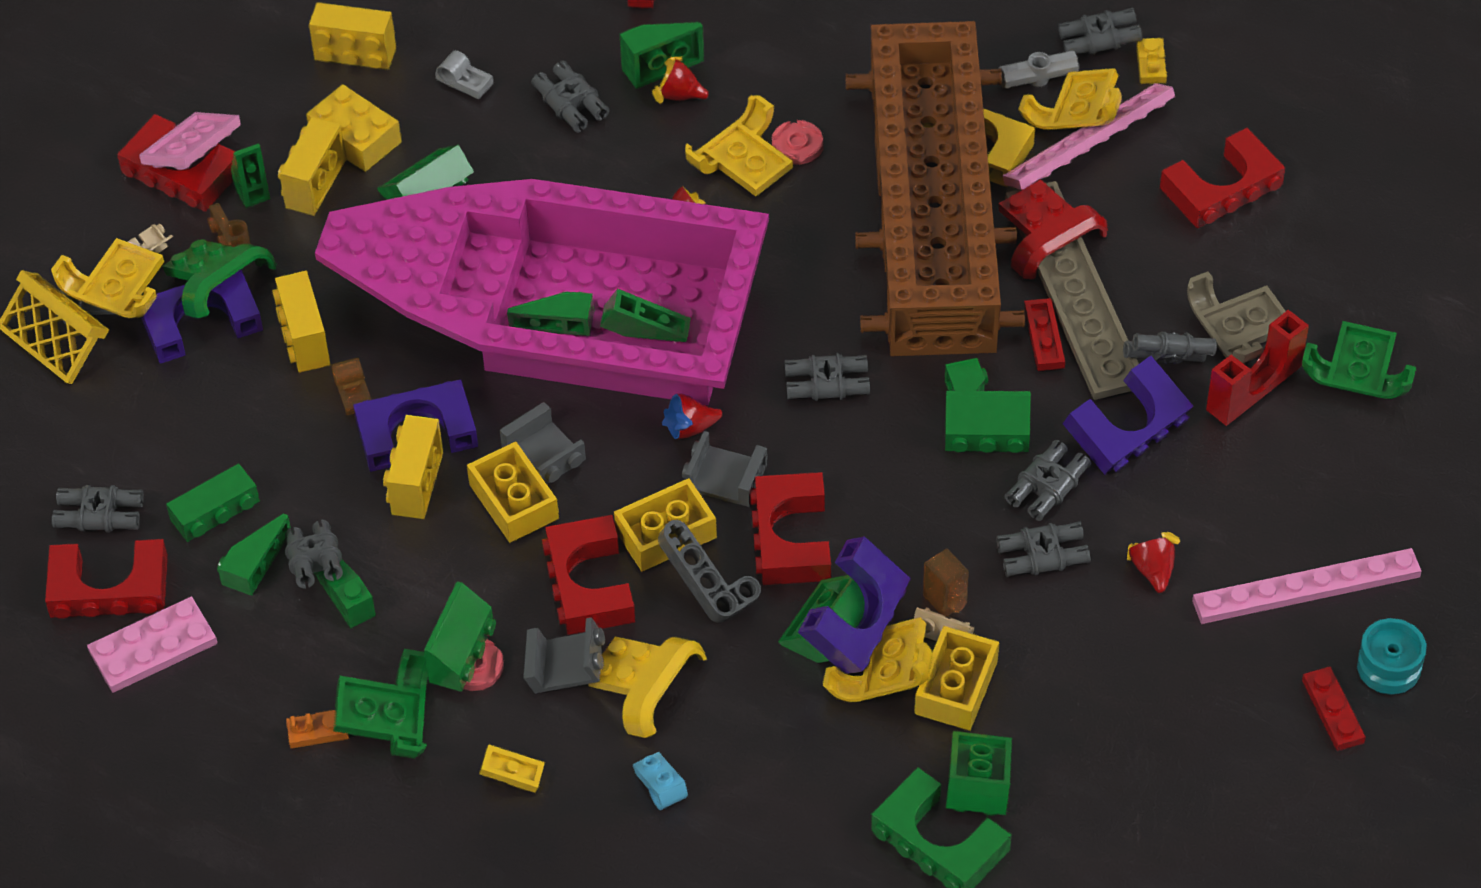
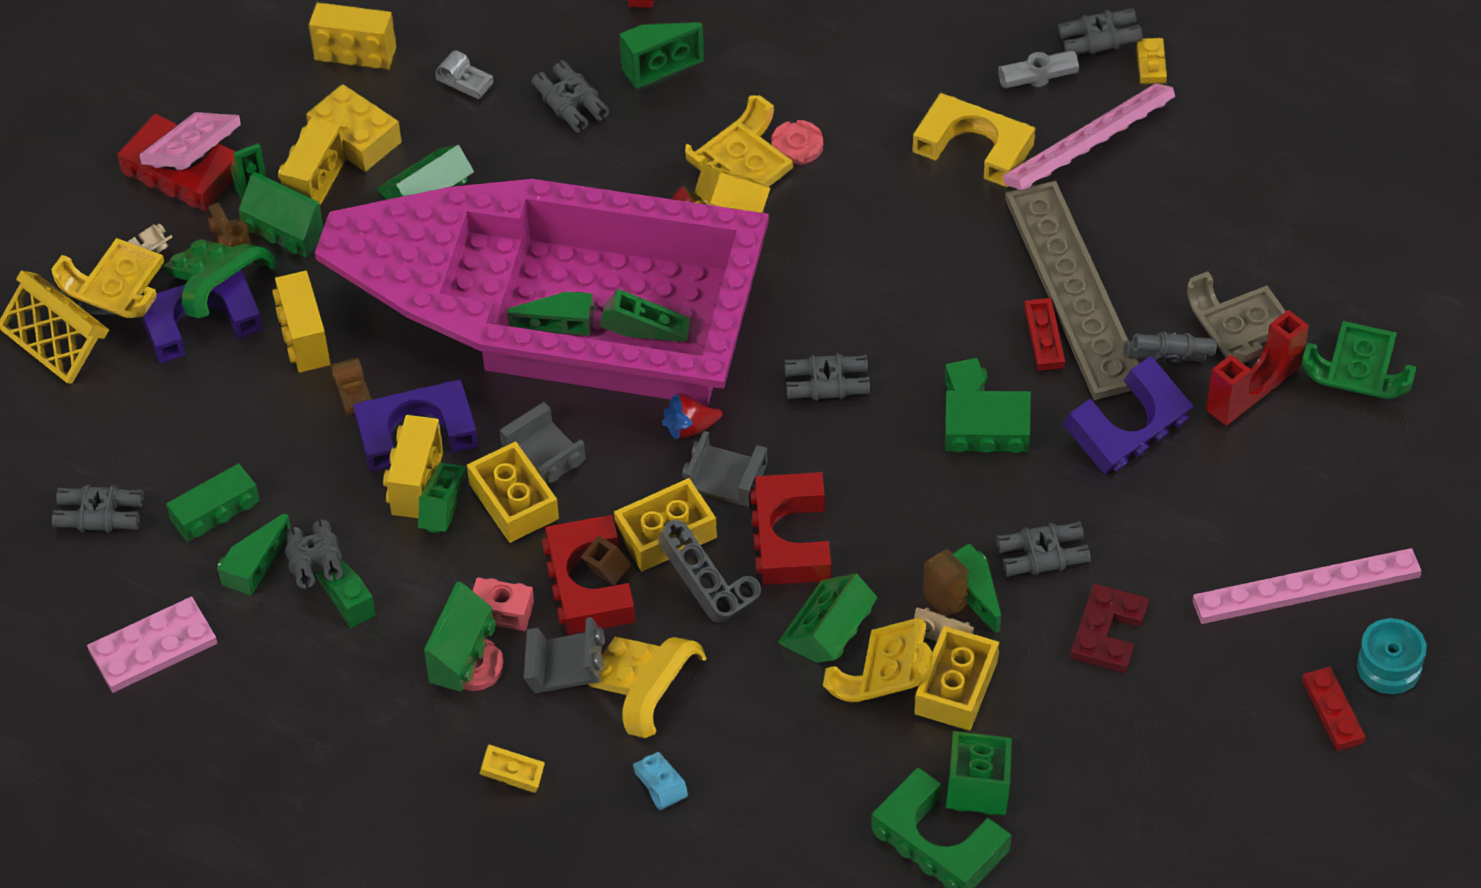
red arch [45,539,168,618] -> none
orange plate [286,710,349,748] -> none
green piece [333,649,428,759] -> none
red hat [652,57,709,104] -> none
dark purple arch [798,536,911,674] -> none
dark orange piece [846,21,1025,356] -> none
red piece [999,179,1107,279] -> none
dark grey pin [1005,440,1091,521] -> none
yellow piece [1018,68,1122,130] -> none
red hat [1127,532,1181,593] -> none
red arch [1160,128,1285,228] -> none
none -> green slope [239,172,324,258]
none -> green slope [418,463,467,533]
none -> coral brick [473,578,534,631]
none -> reddish brown brick [581,536,632,586]
none -> yellow brick [694,163,770,213]
none -> green slope [942,543,1001,633]
none -> dark red plate [1070,584,1149,673]

